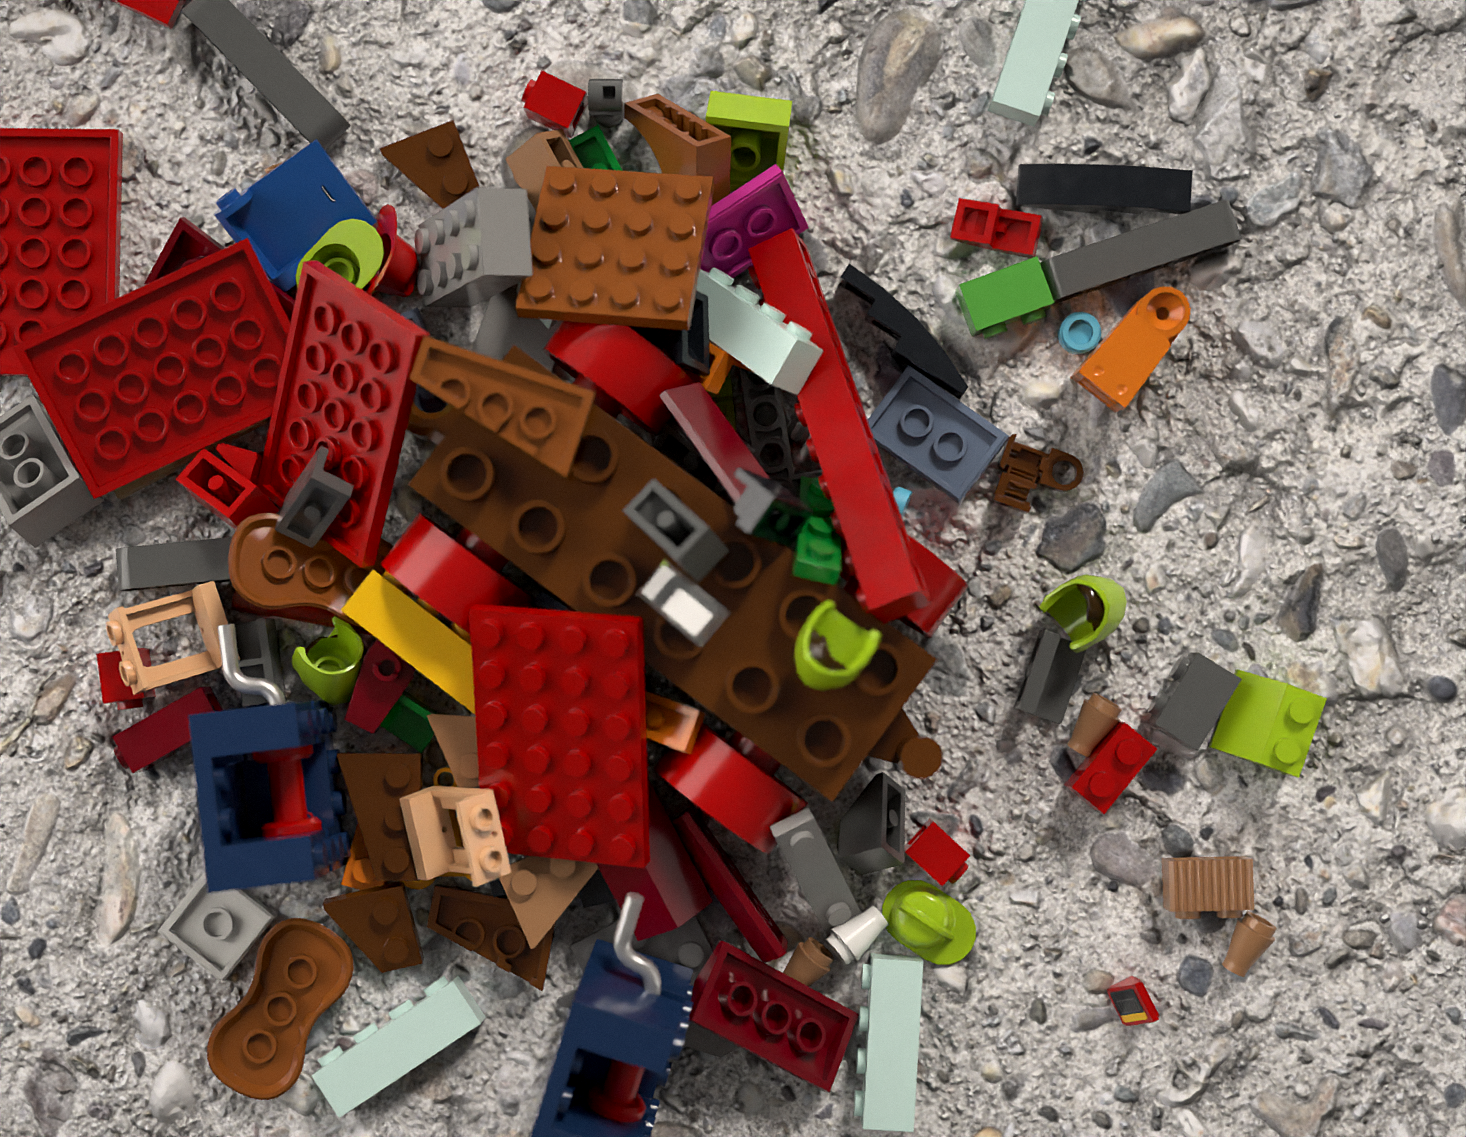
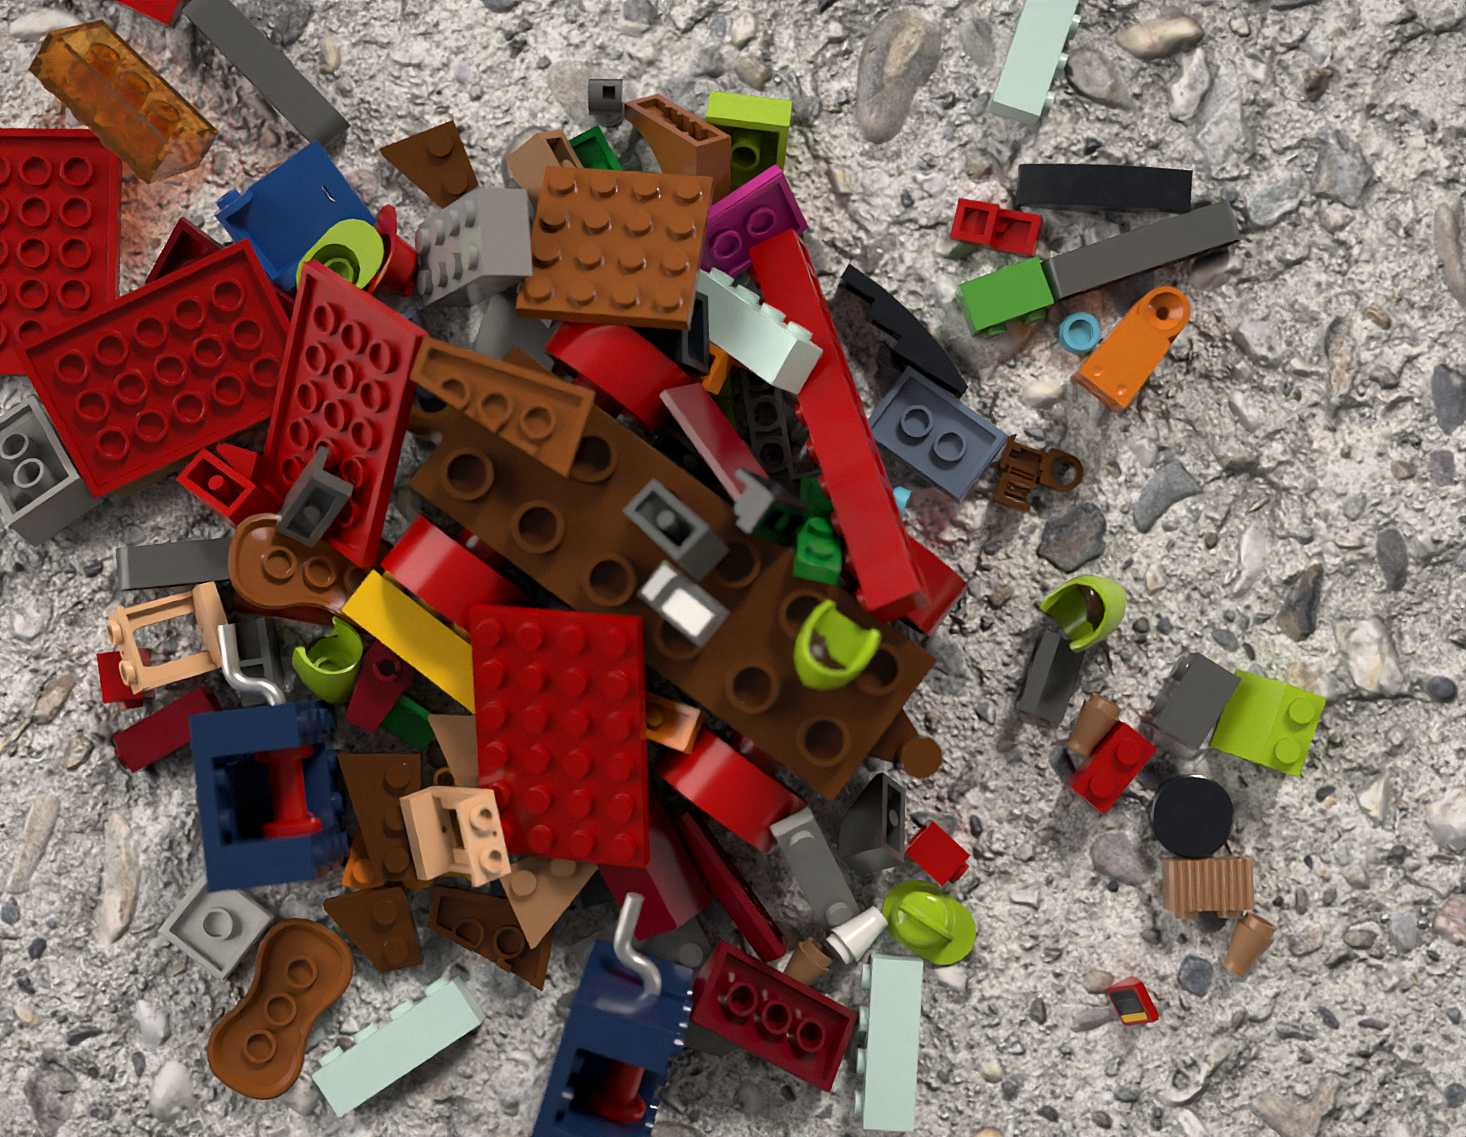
red brick [521,70,588,138] -> none
none -> clear orange brick [28,19,220,185]
none -> black tile [1148,774,1234,858]

